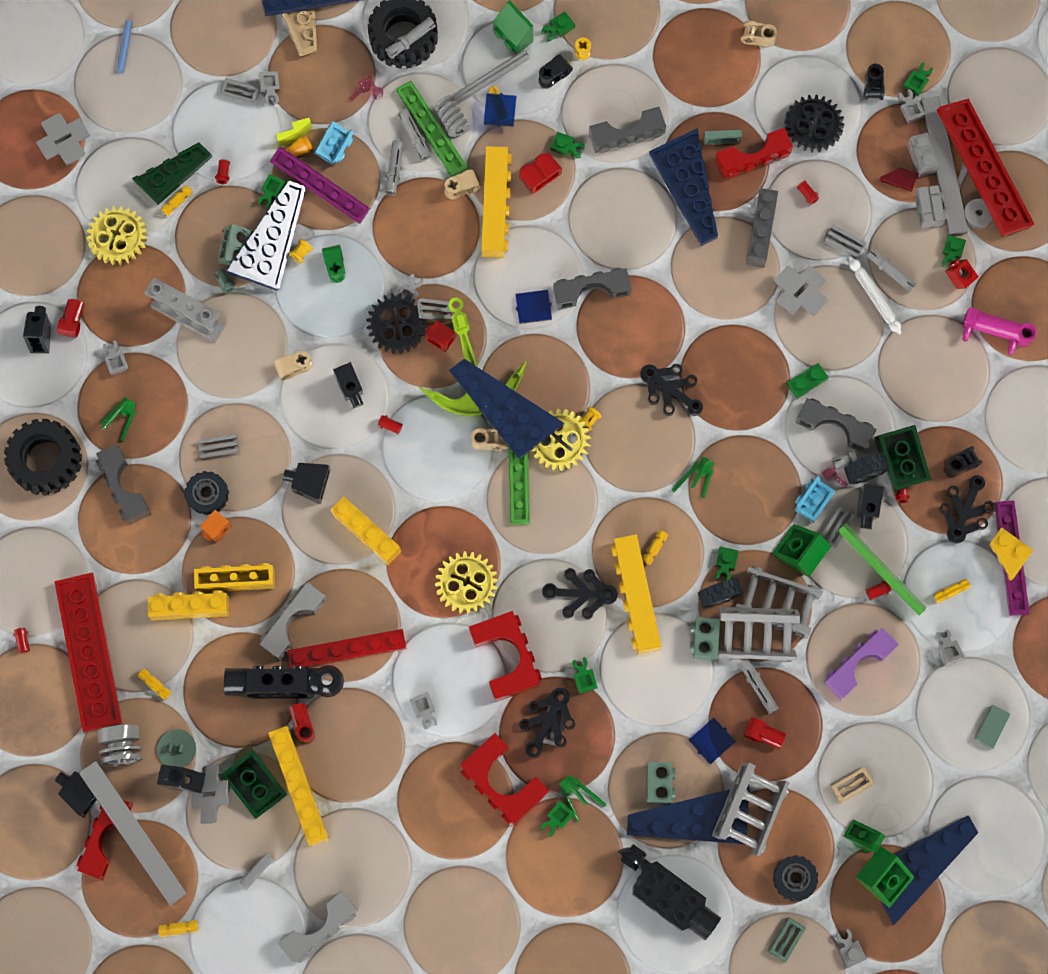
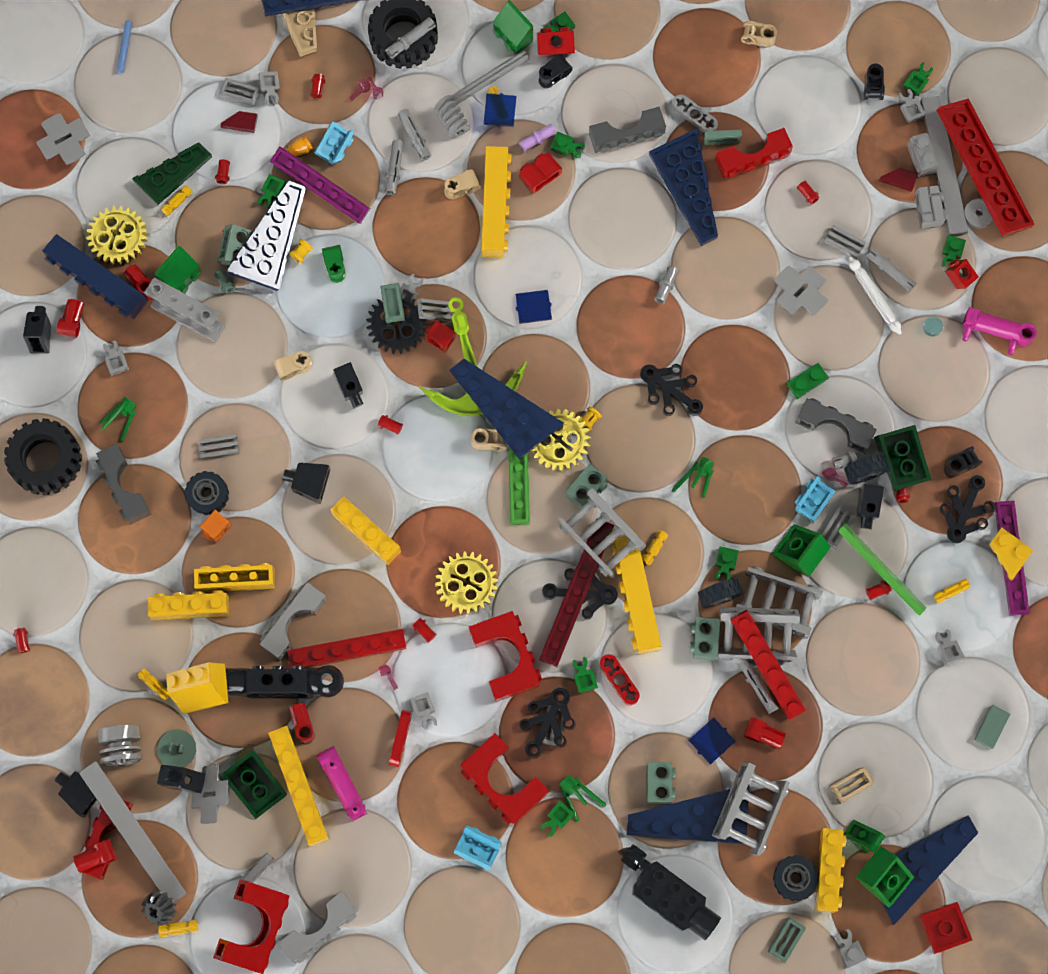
red plate [54,572,123,733] -> none
neon yellow slope [276,118,312,147] -> none
bright green tile [396,81,468,177] -> none
dark grey arch [553,268,632,310] -> none
yellow bush [575,37,591,60] -> none
dark grey arch [746,188,778,268] -> none
black gear [784,94,845,153] -> none
medium lavender arch [824,628,899,700] -> none
none -> dark blue brick [42,234,148,319]
none -> red piece [73,839,117,873]
none -> red piece [123,264,153,301]
none -> dark grey gear [141,890,176,926]
none -> green slope [155,245,201,294]
none -> yellow slope [166,662,228,714]
none -> red arch [213,879,290,974]
none -> dark red tile [220,111,258,133]
none -> red pin [310,74,326,99]
none -> dark pink piece [316,746,368,821]
none -> clear pink hand [379,665,398,690]
none -> sand green tile [380,283,405,323]
none -> red beam [389,710,412,767]
none -> red pin [412,618,437,643]
none -> medium azure bracket [454,825,502,870]
none -> lavender pin [519,124,556,152]
none -> red brick [537,27,575,55]
none -> dark red tile [539,518,614,668]
none -> light grey fence [558,488,646,578]
none -> sand green brick [565,463,607,509]
none -> red beam [600,654,640,706]
none -> light grey pin [654,266,679,304]
none -> light grey beam [672,94,718,133]
none -> red plate [730,609,806,720]
none -> yellow brick [814,828,846,913]
none -> red tile [919,902,973,954]
none -> clear light blue tile [923,317,943,337]

